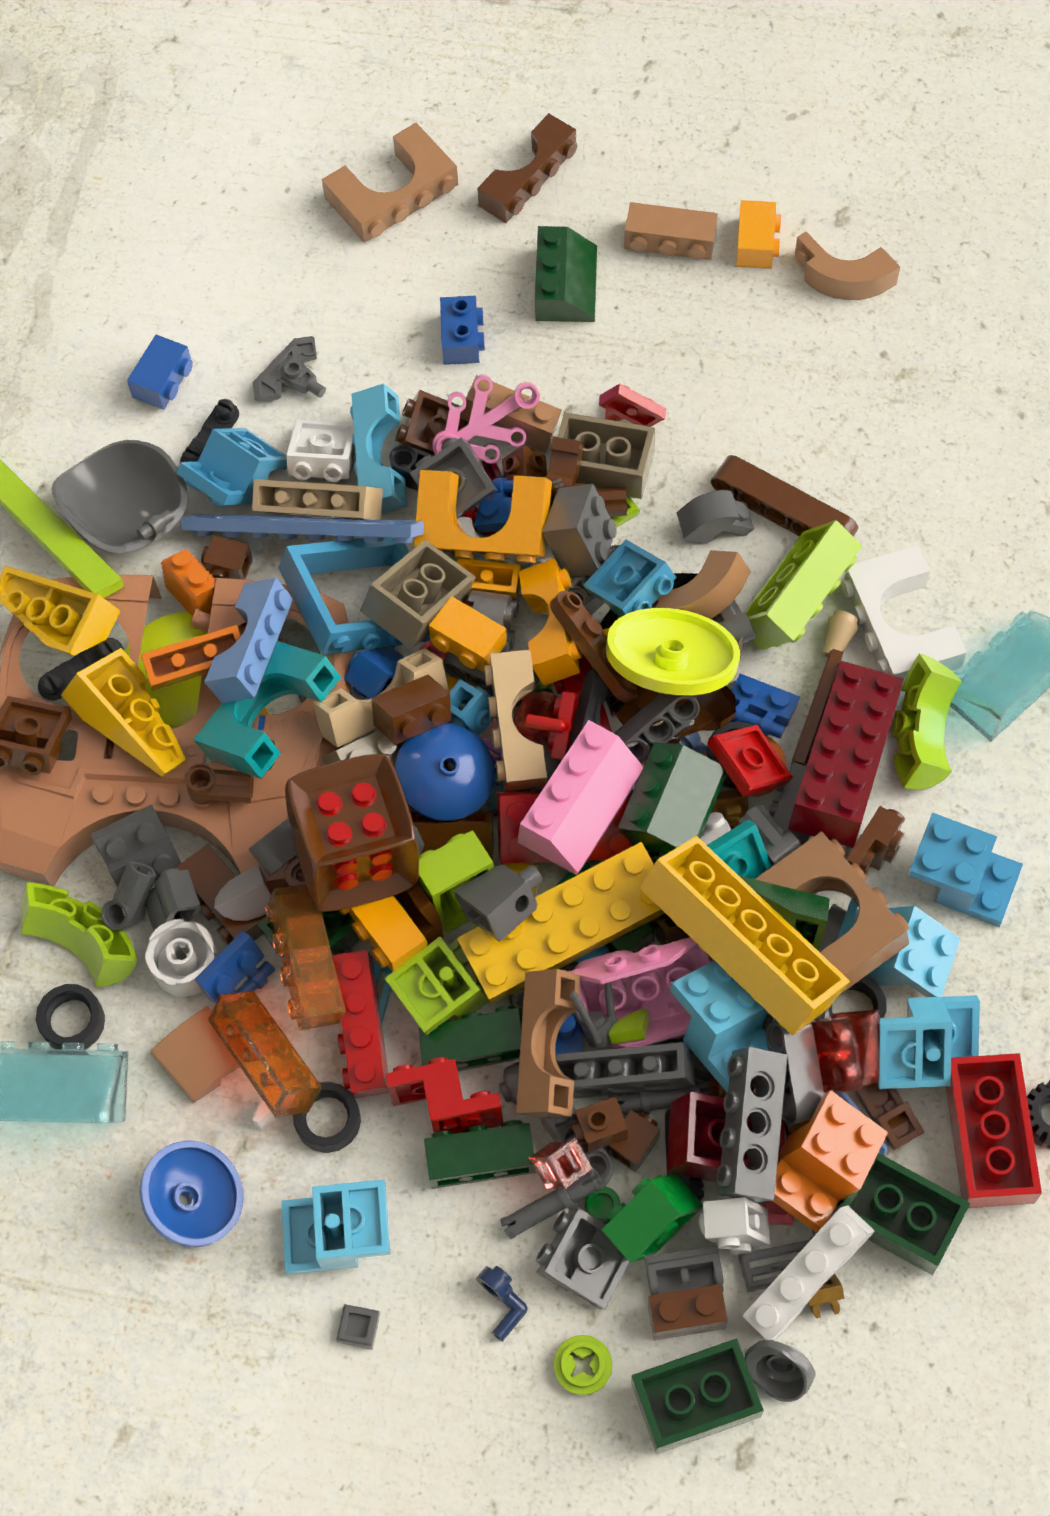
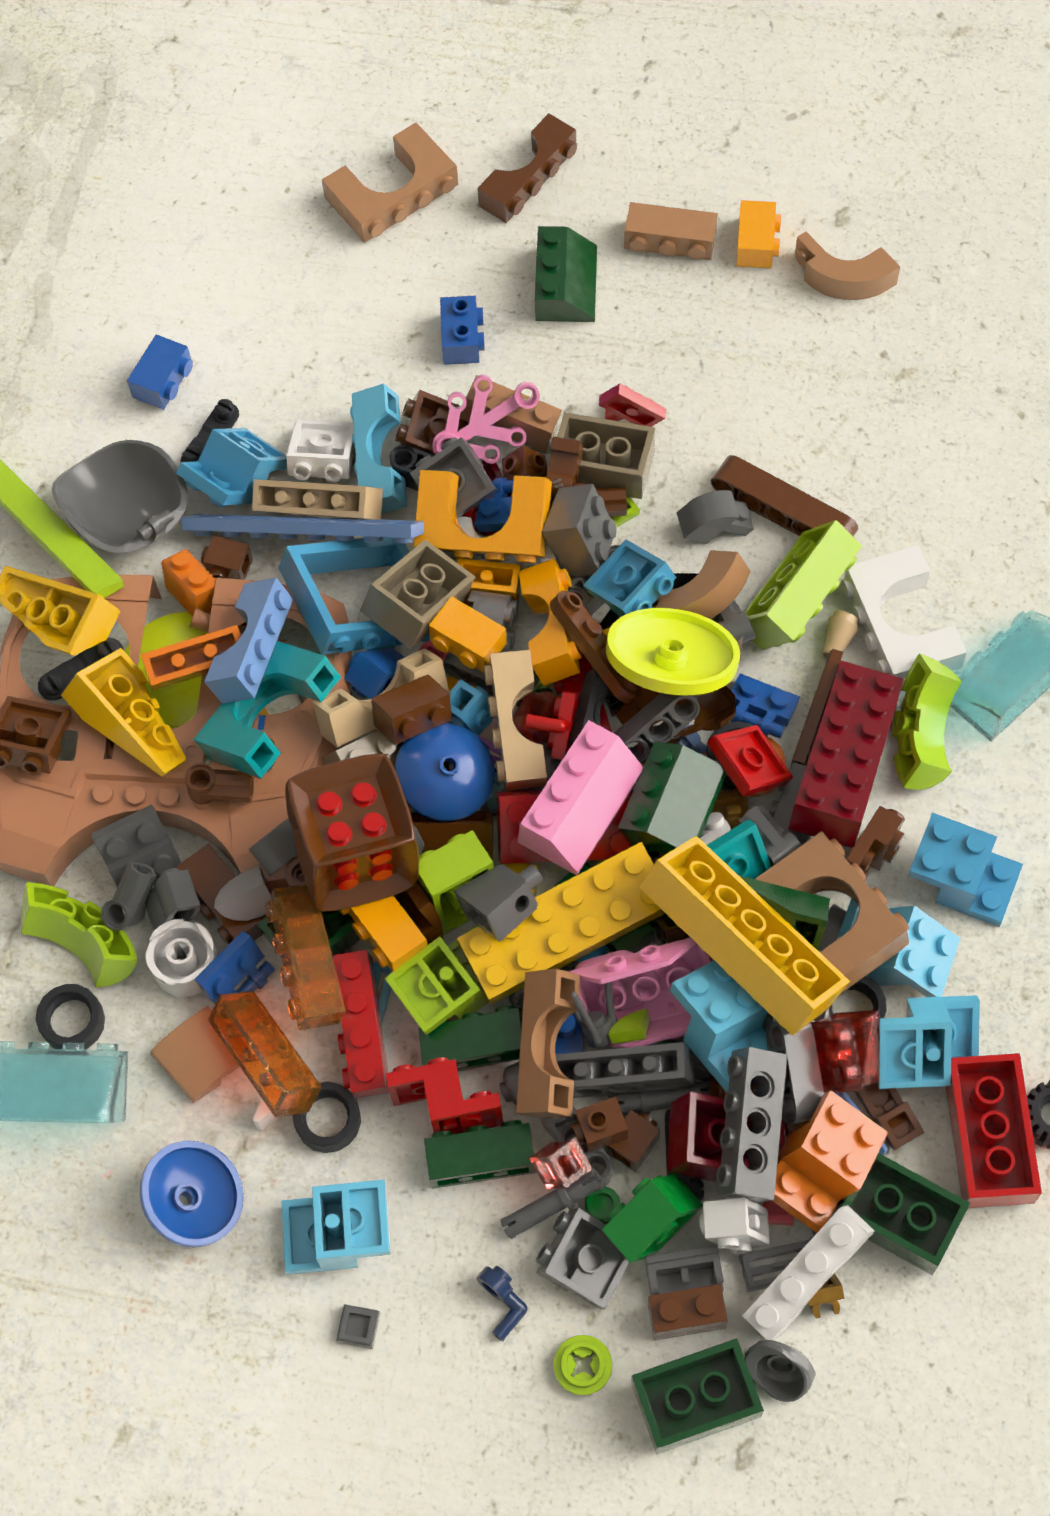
dark grey piece [253,336,326,402] -> none

